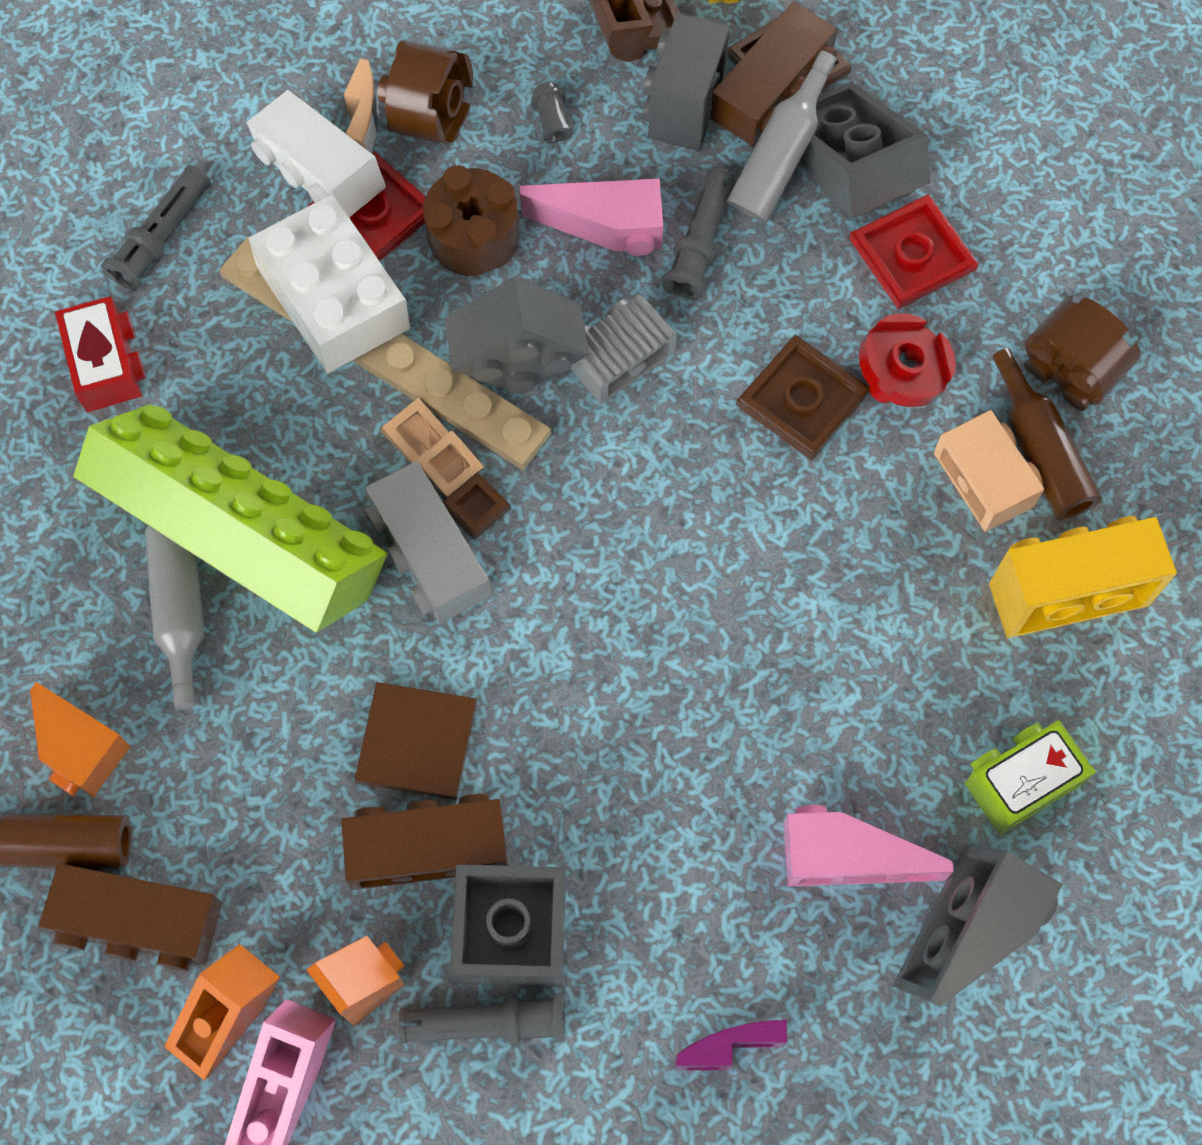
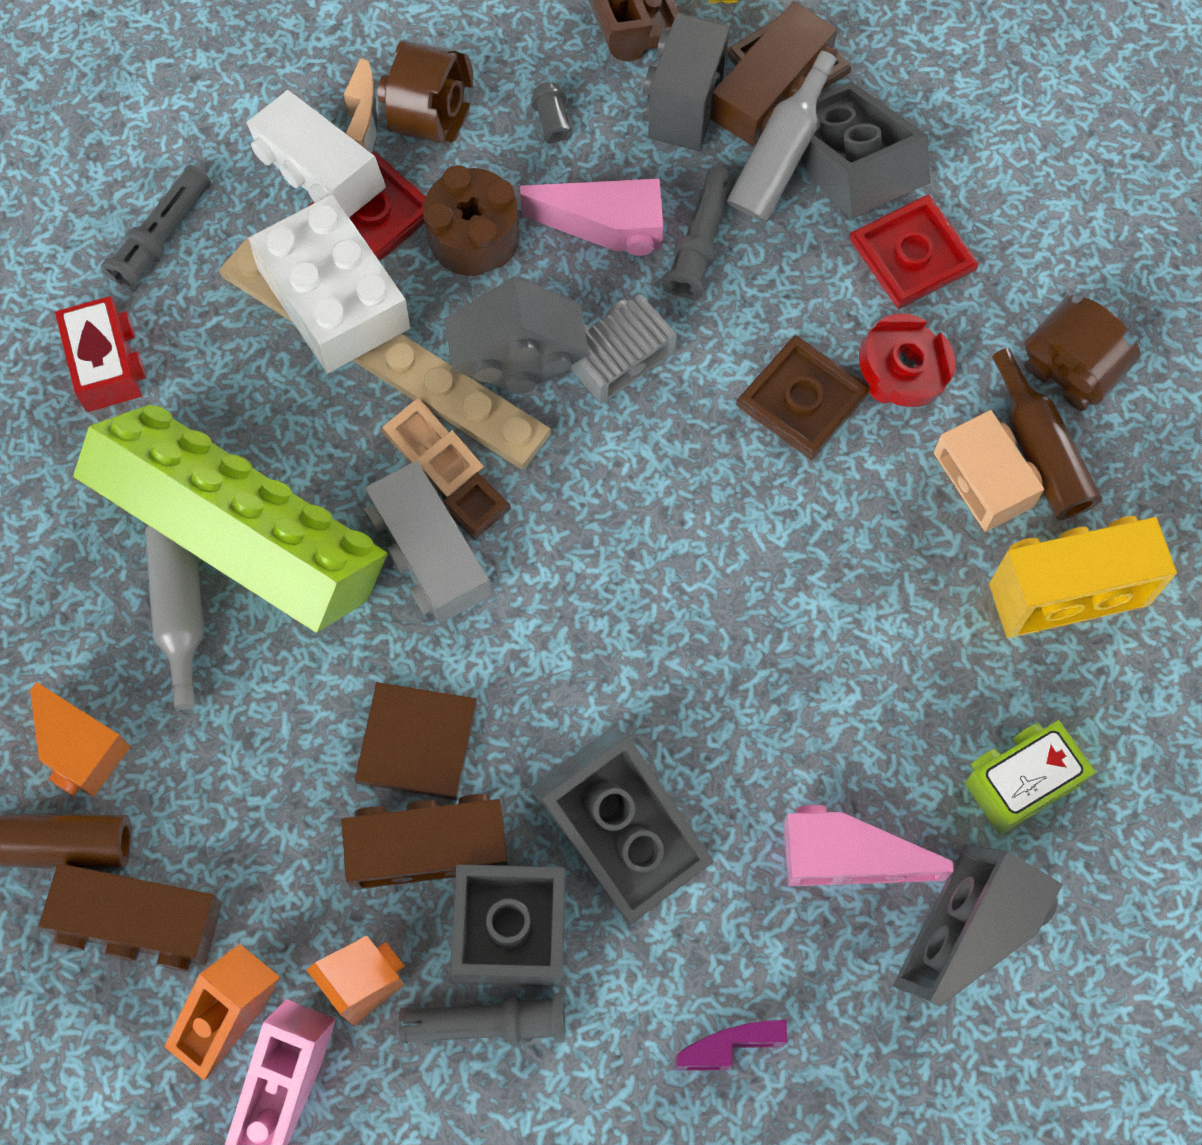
none -> dark grey slope [530,727,714,925]

